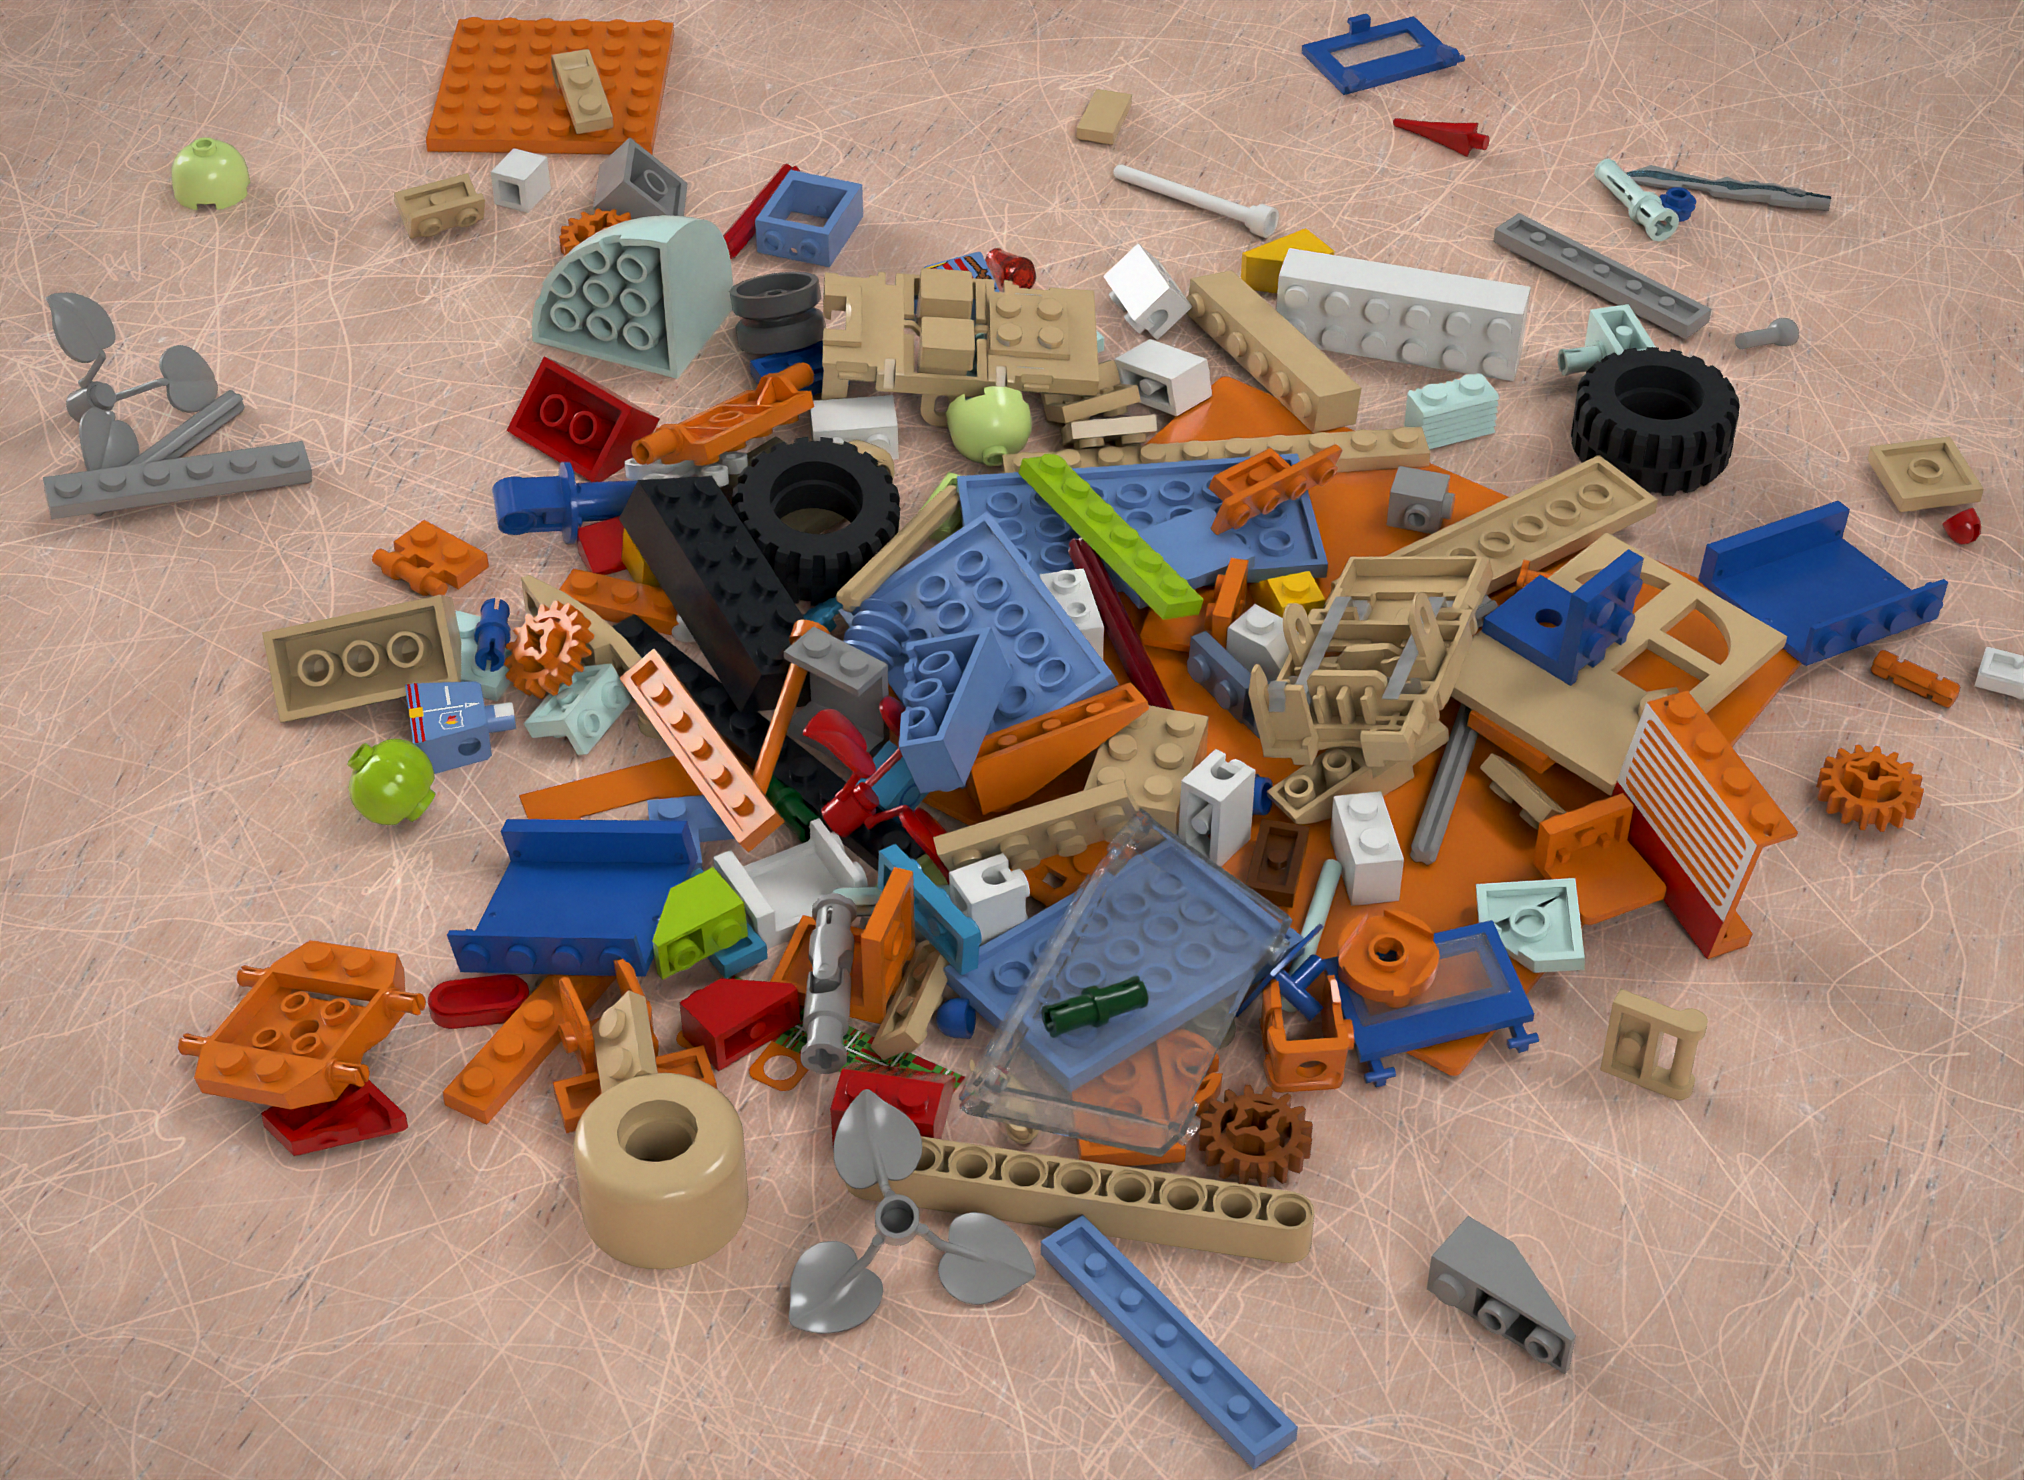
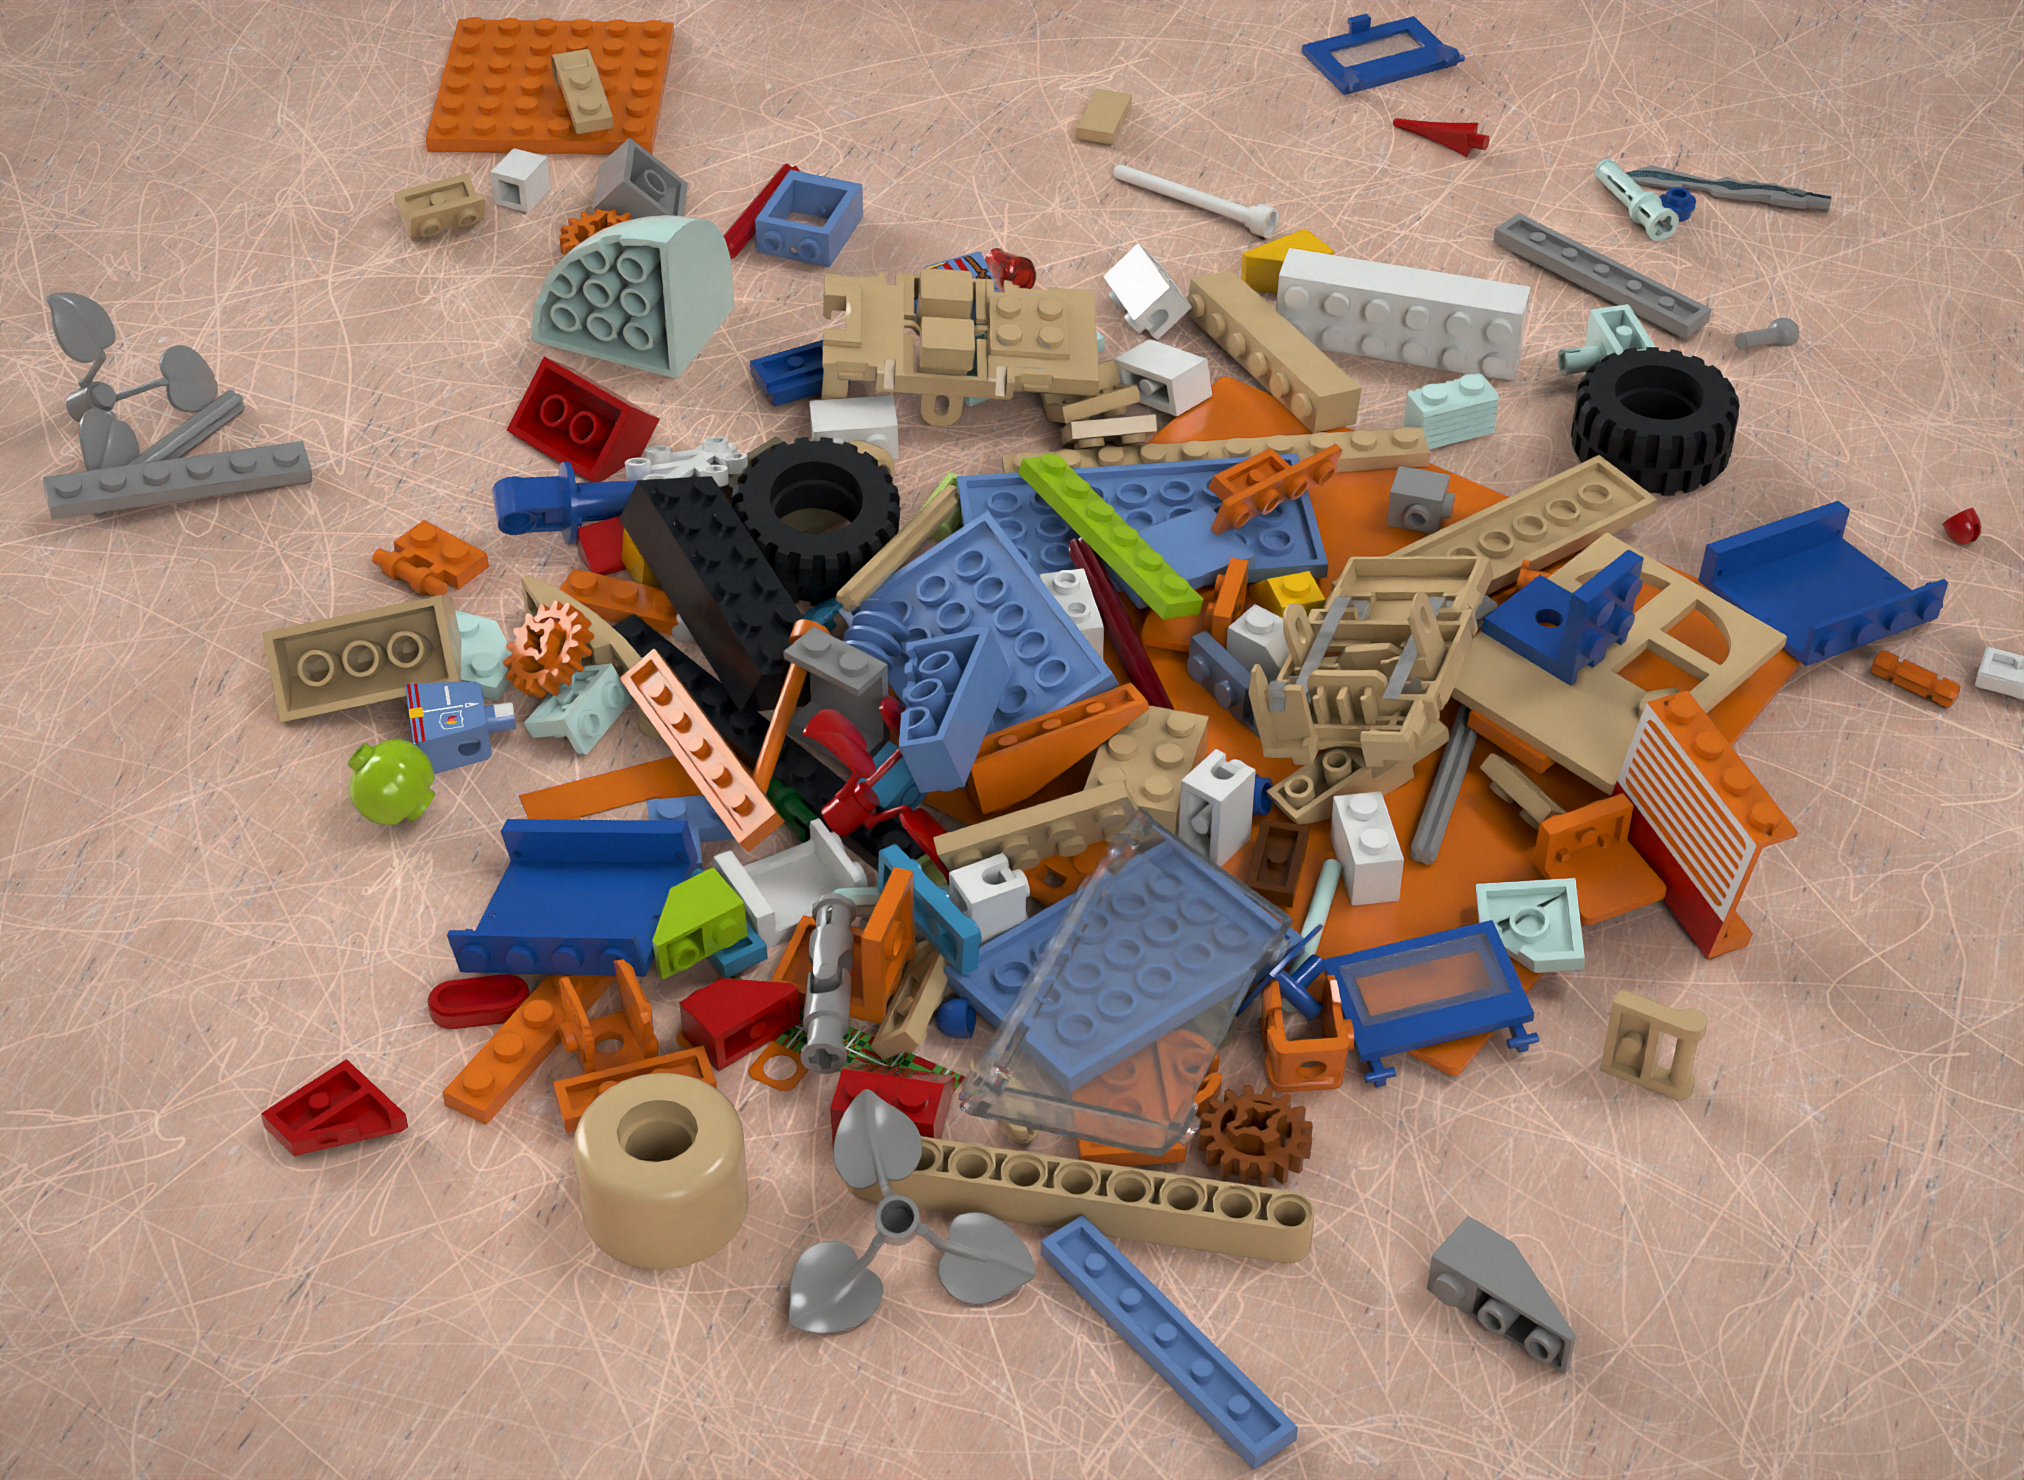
yellowish green cylinder [171,137,250,210] -> none
orange piece [178,940,426,1109] -> none
blue pin [474,598,511,672] -> none
tan bracket [592,990,658,1093] -> none
orange plate [631,362,814,466] -> none
dark grey wheel [729,272,826,354] -> none
yellowish green cylinder [946,386,1032,466] -> none
dark green pin [1041,975,1149,1038] -> none
orange plate [1337,909,1440,1008] -> none
orange gear [1816,745,1924,832] -> none
tan plate [1867,436,1984,512] -> none

